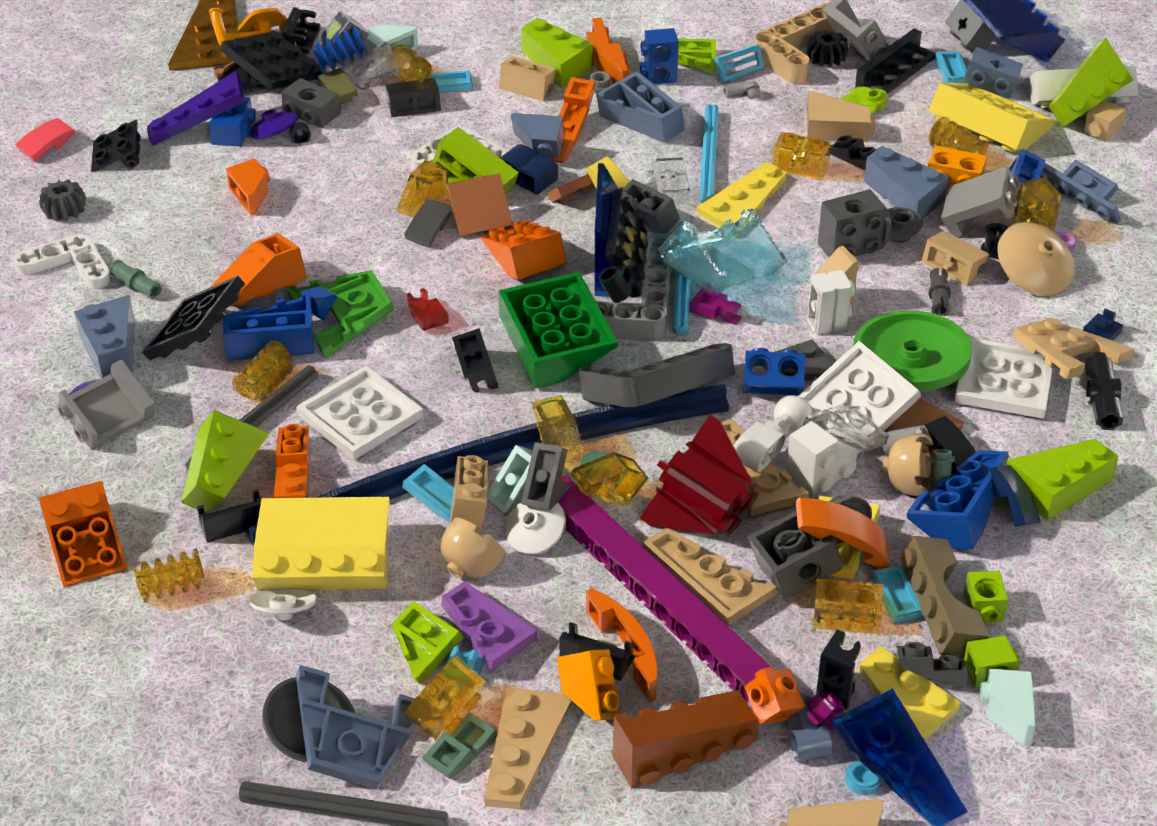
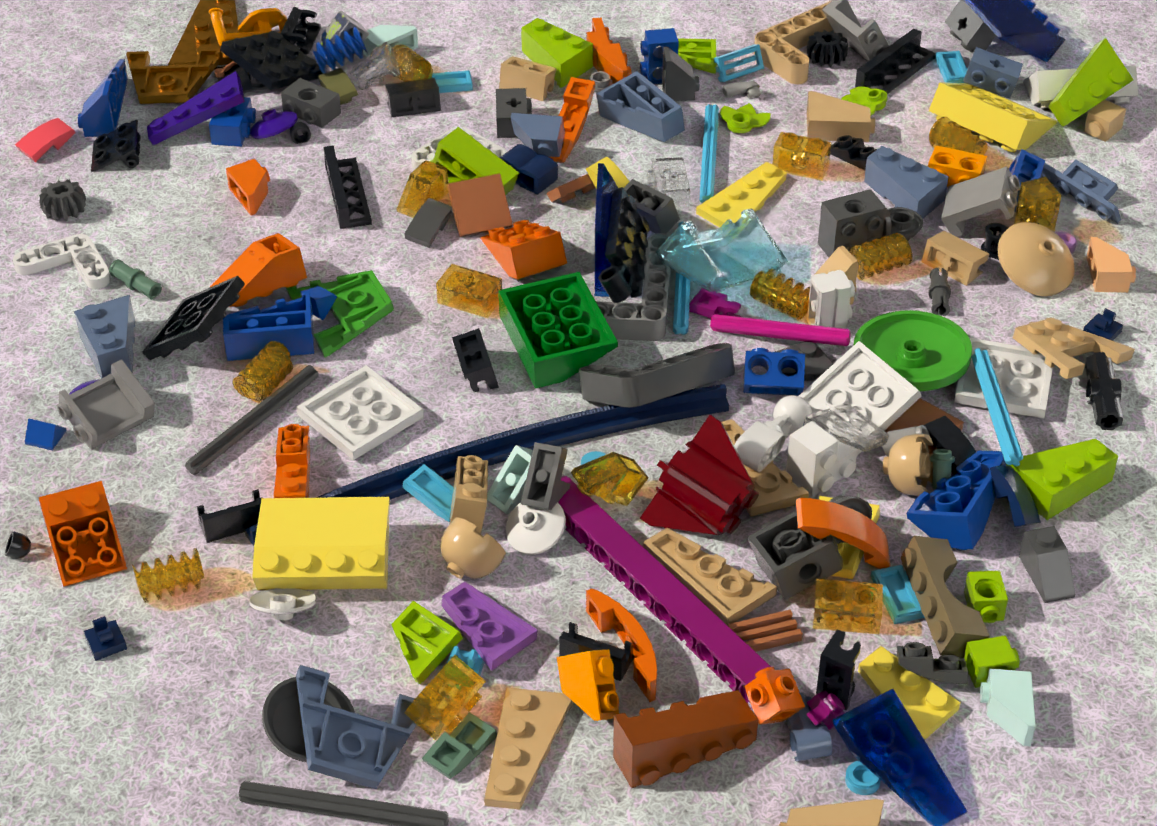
lime wedge [181,410,270,513] -> none
clear red plate [407,288,449,331] -> none
clear yellow slope [532,395,584,458] -> none
none -> black hinge [5,531,31,558]
none -> blue slope [25,418,67,451]
none -> blue wedge [78,59,128,137]
none -> dark blue tile [83,616,127,661]
none -> pearl gold wing [126,48,223,104]
none -> black fence [323,145,372,229]
none -> clear yellow brick [436,264,502,318]
none -> dark grey brick [496,88,532,138]
none -> dark grey slope [662,47,700,101]
none -> dark pink axle [710,314,851,346]
none -> lime plate [720,103,771,133]
none -> nougat tile [728,610,802,652]
none -> clear yellow piece [750,268,810,320]
none -> clear yellow piece [850,232,913,280]
none -> medium azure axle [971,348,1023,467]
none -> dark grey slope [1019,526,1076,603]
none -> light nougat slope [1086,237,1136,293]

